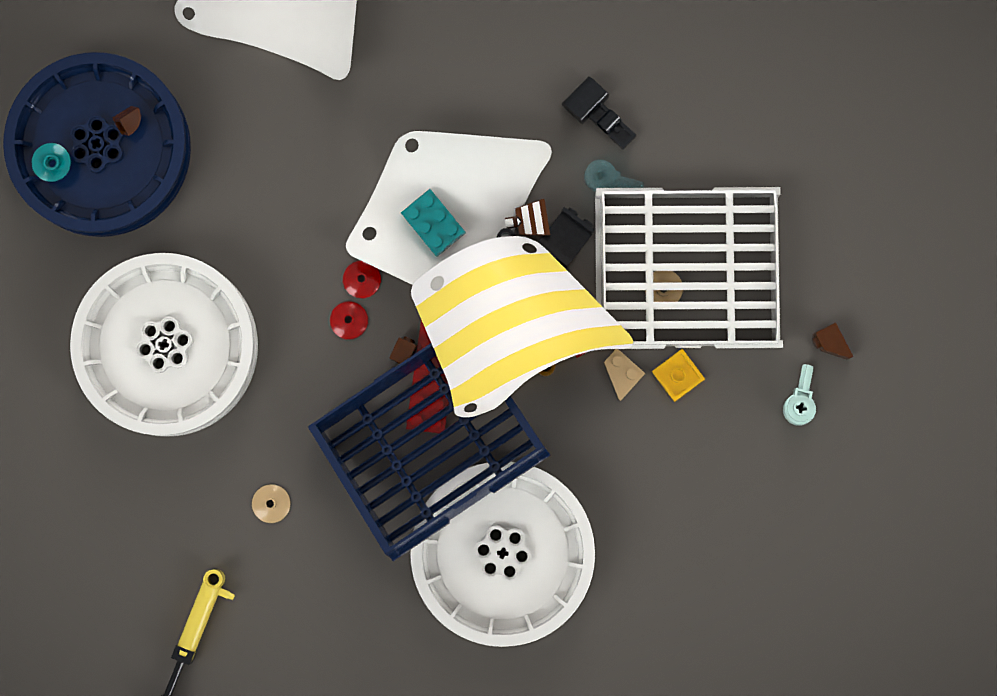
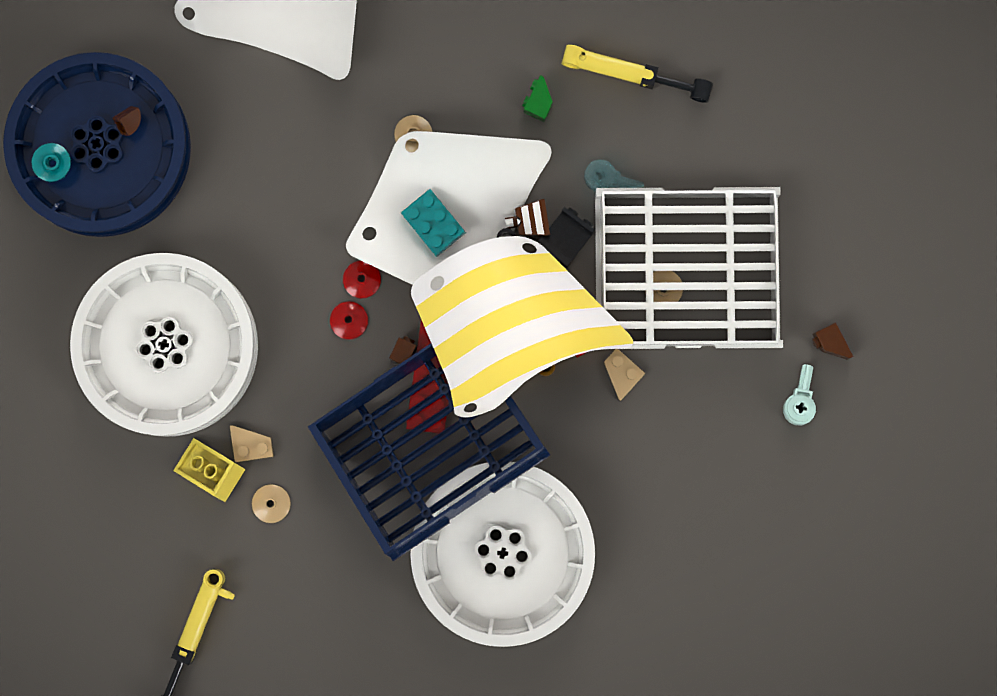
black plate [562,76,636,150] -> none
yellow tile [651,349,705,402] -> none
none -> light yellow slope [173,438,245,502]
none -> tan wing [230,425,274,463]
none -> tan dish [394,115,432,152]
none -> green slope [522,75,553,122]
none -> light yellow piece [561,45,713,103]

